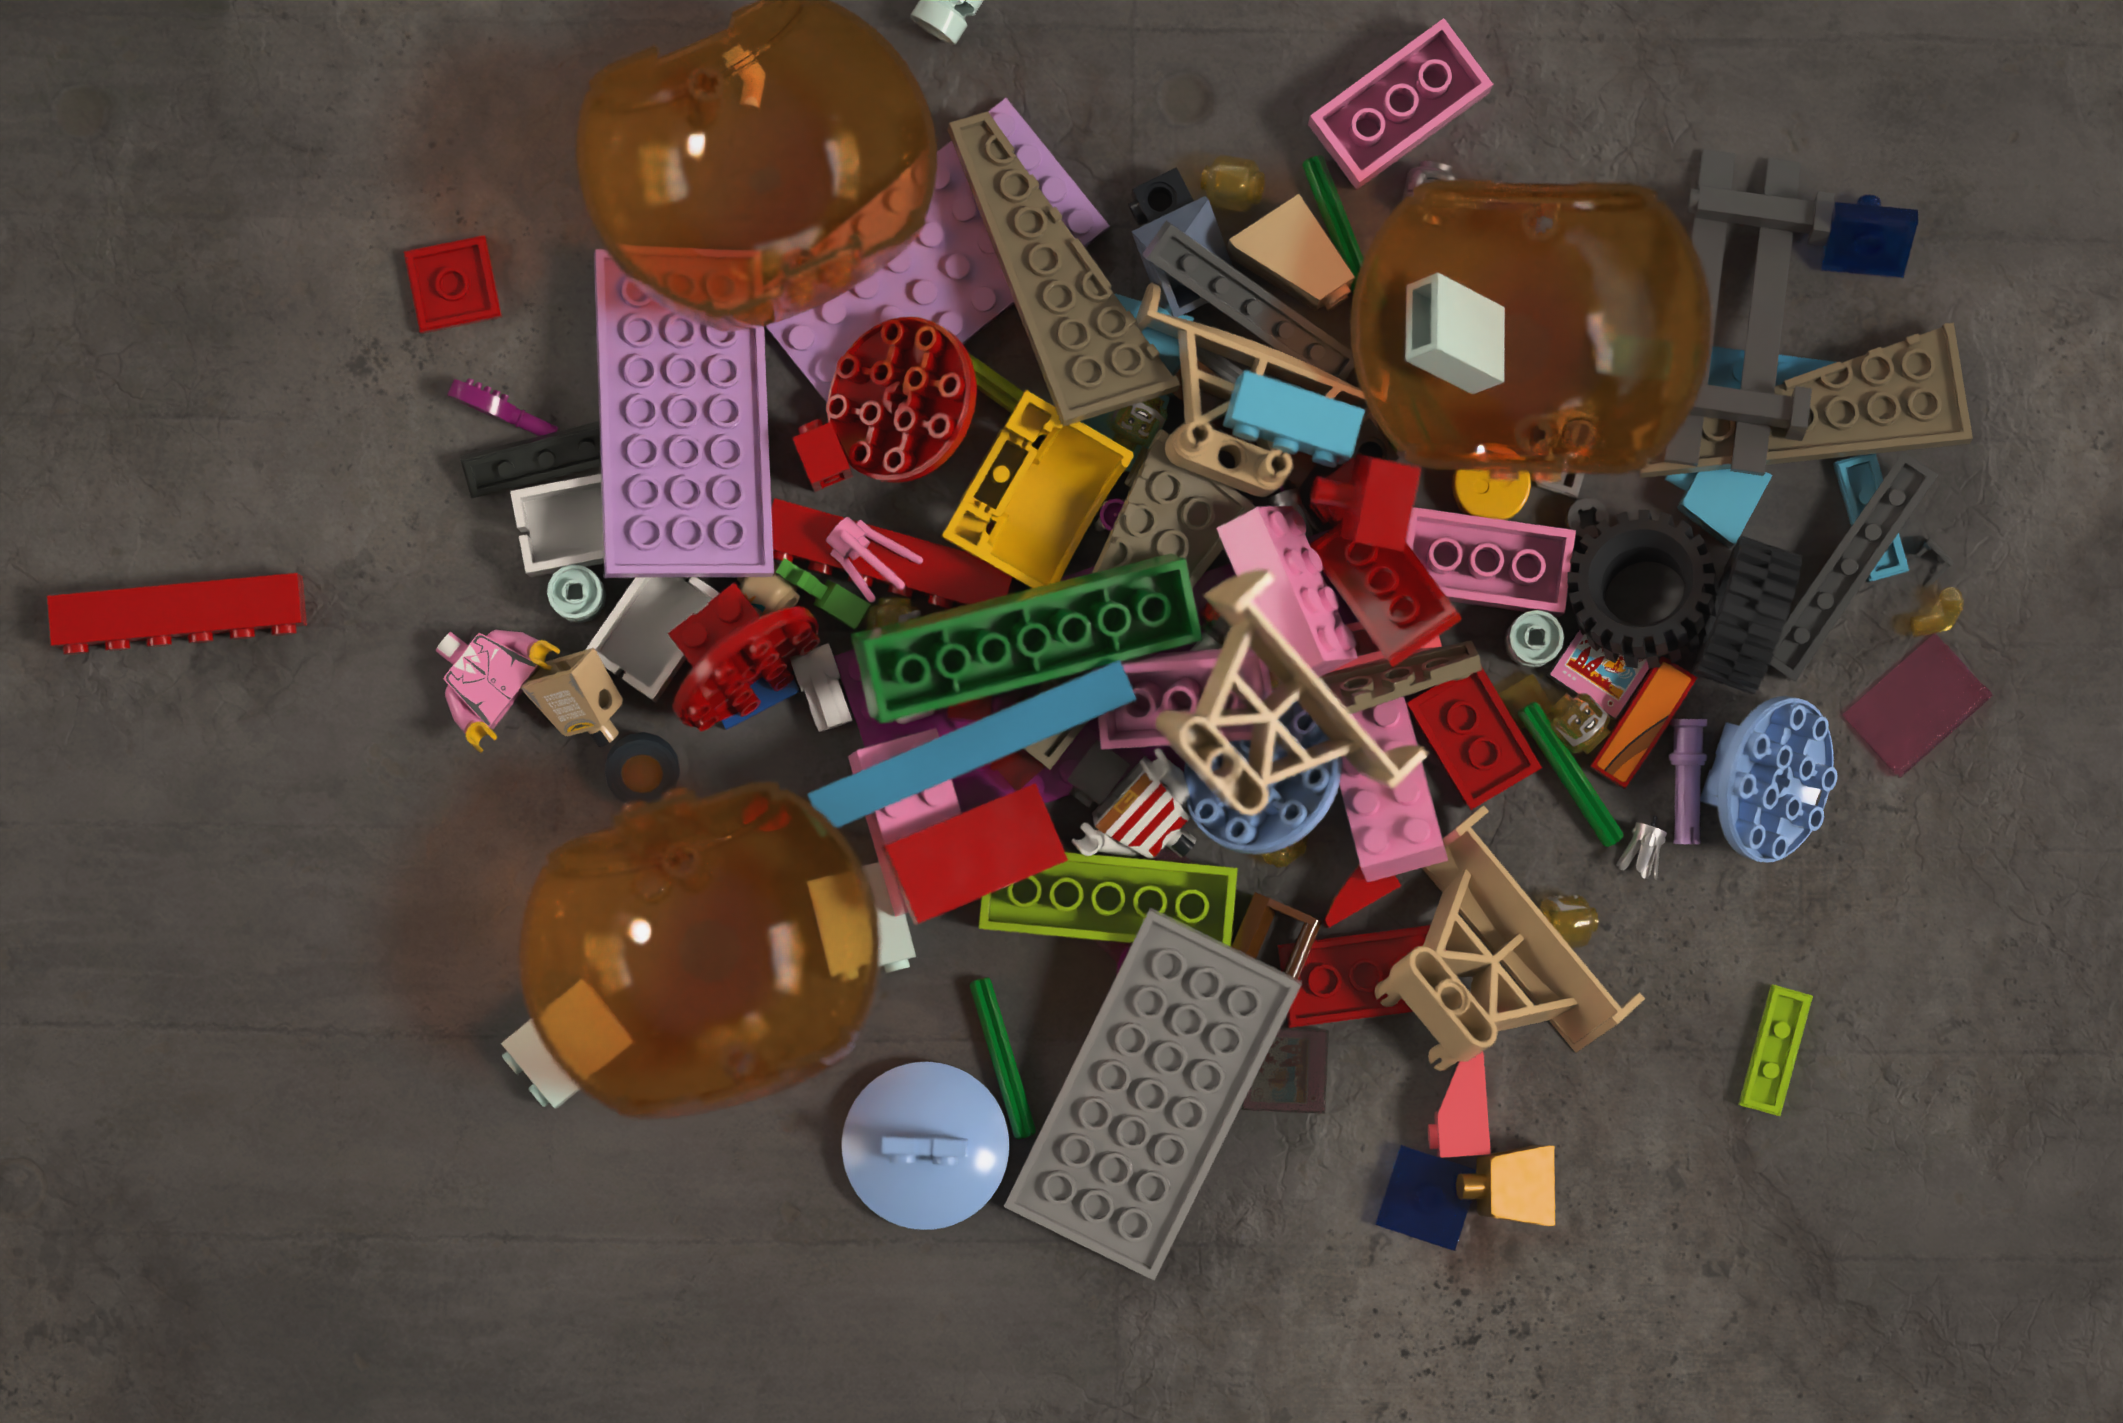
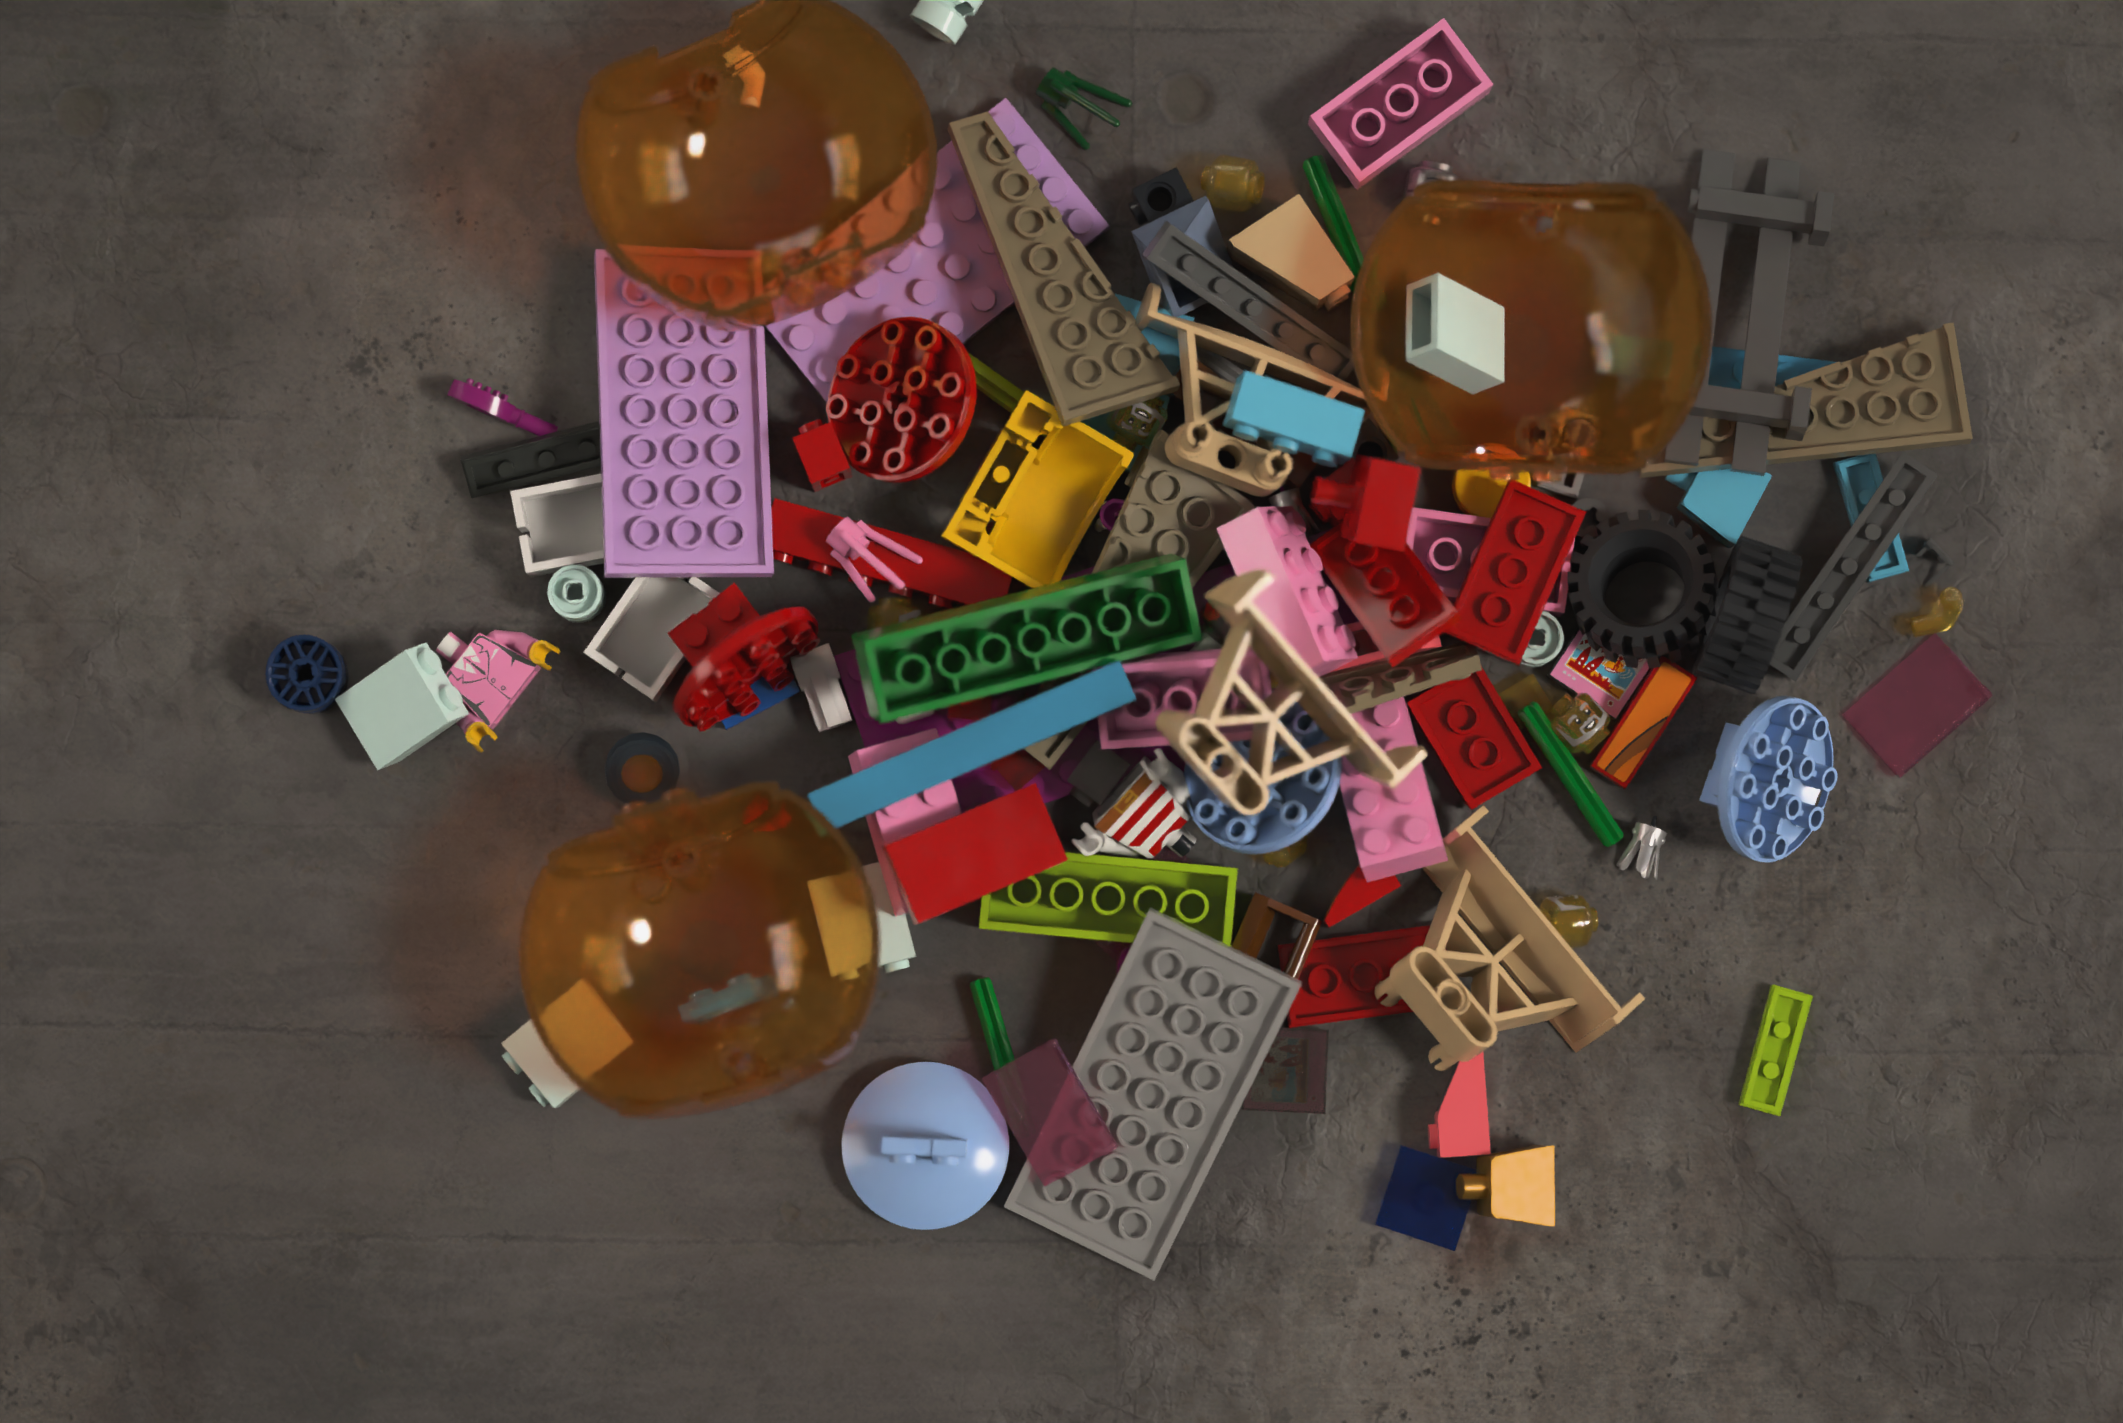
red brick [47,573,307,655] -> none
red tile [404,235,502,334] -> none
tan torso [521,648,623,747] -> none
tan head [737,560,799,616] -> none
bright green piece [776,558,871,631] -> none
lavender pin [1669,719,1707,844] -> none
clear blue tile [1821,195,1919,278] -> none
none -> dark blue wheel [266,635,348,714]
none -> light aqua brick [335,642,469,770]
none -> clear light blue plate [678,974,778,1026]
none -> clear pink piece [981,1038,1119,1187]
none -> dark green plant [1036,67,1132,150]
none -> red tile [1443,478,1586,666]

